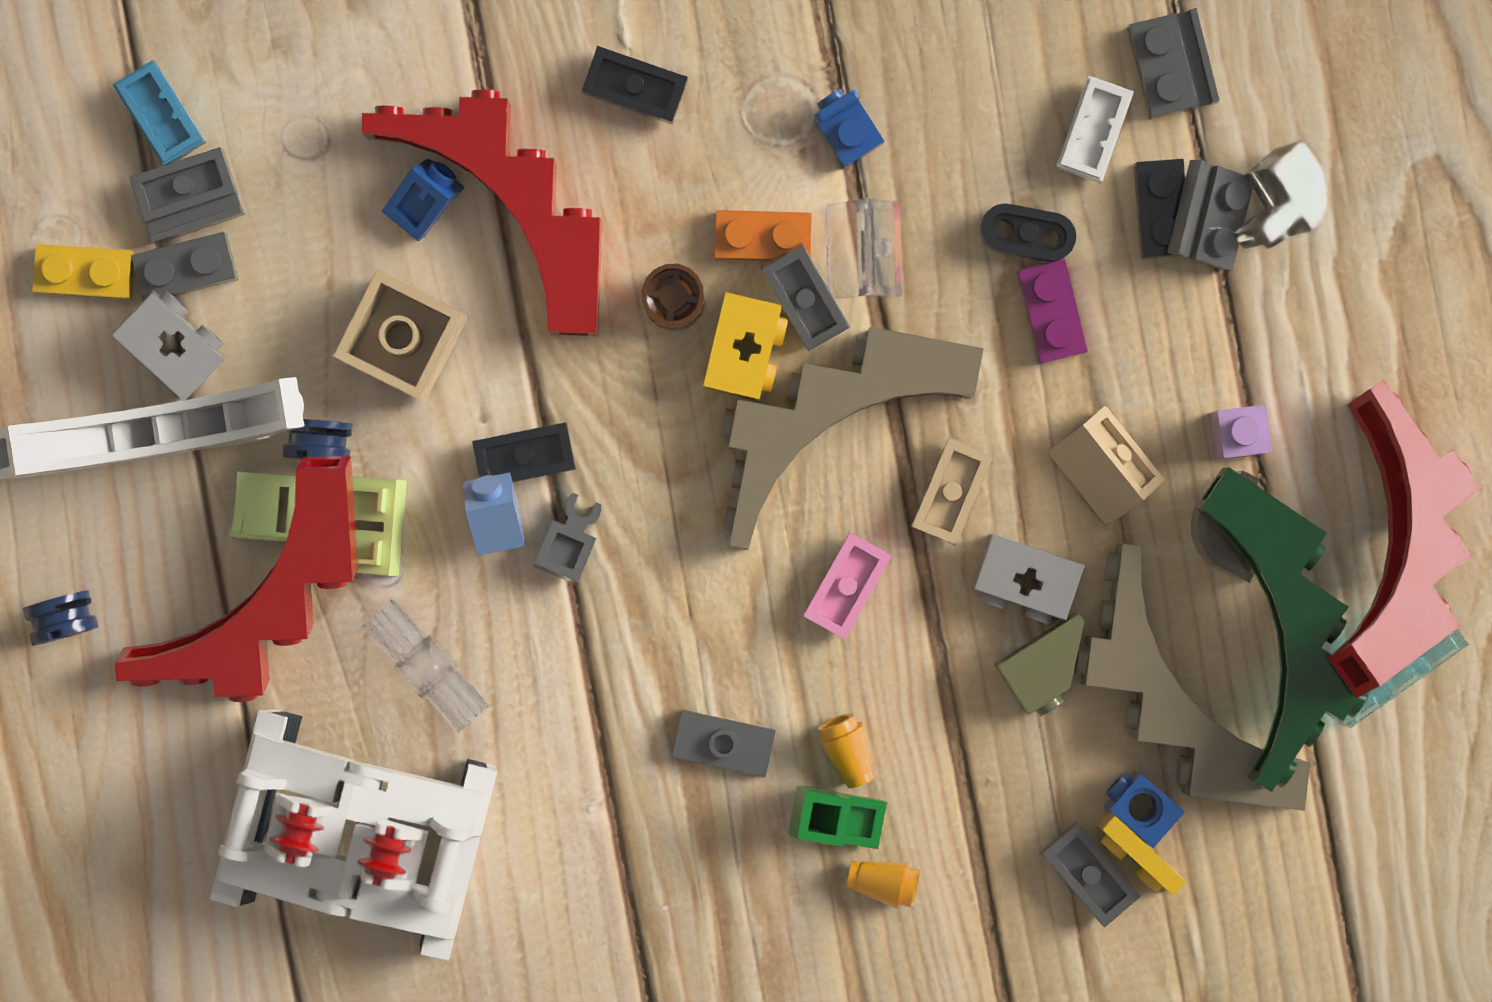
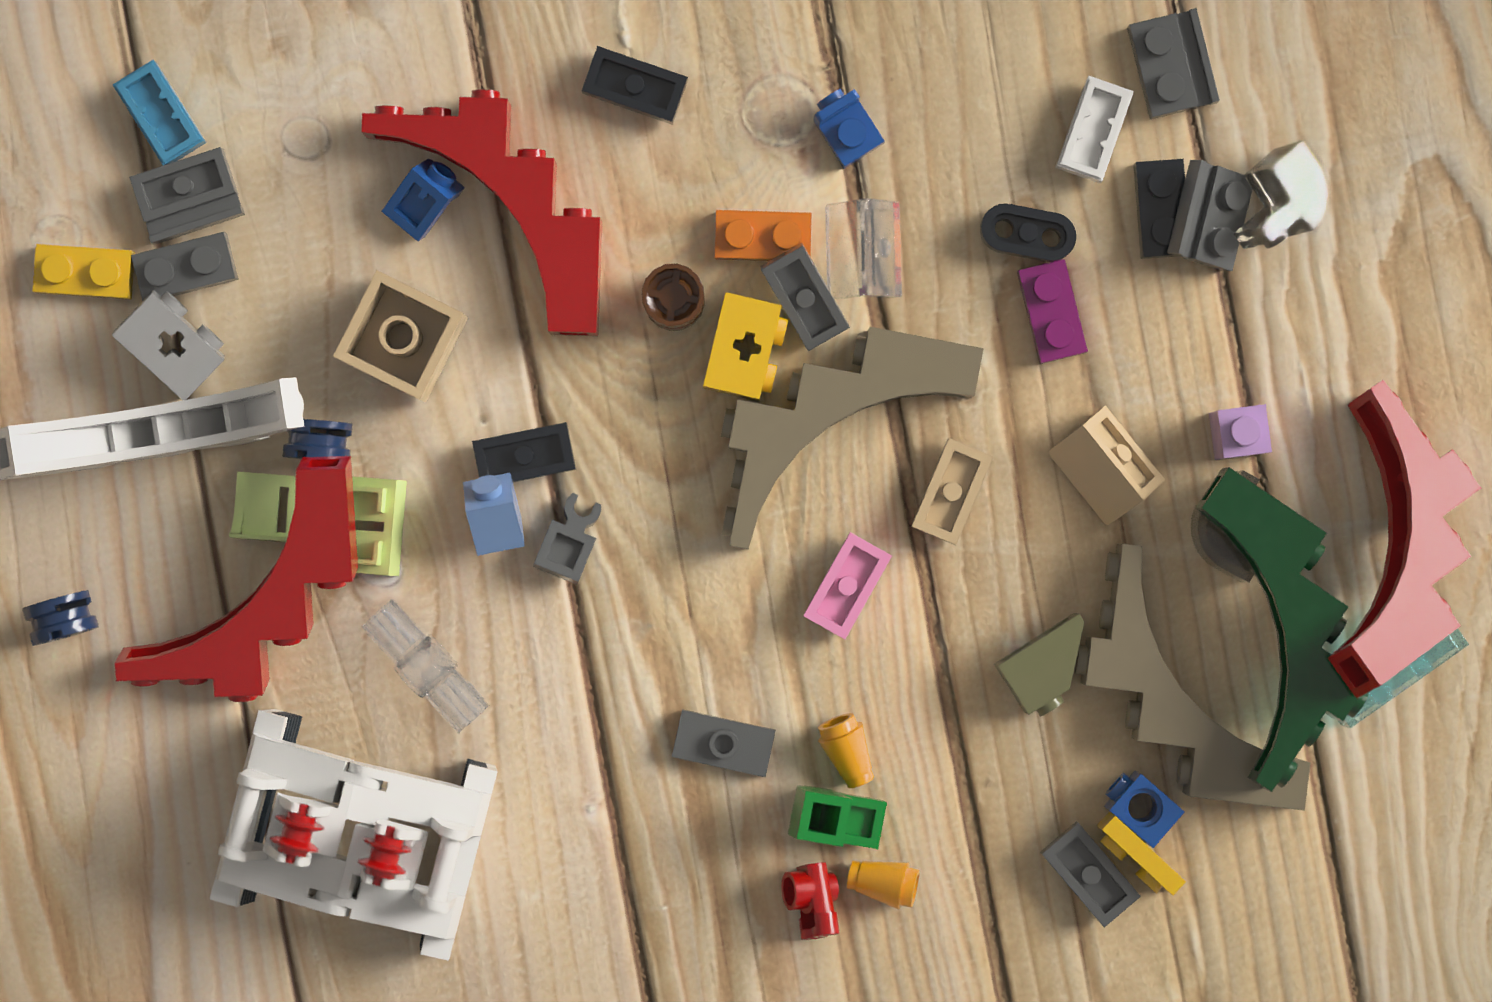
light grey brick [971,534,1085,626] -> none
none -> red plate [781,862,840,940]

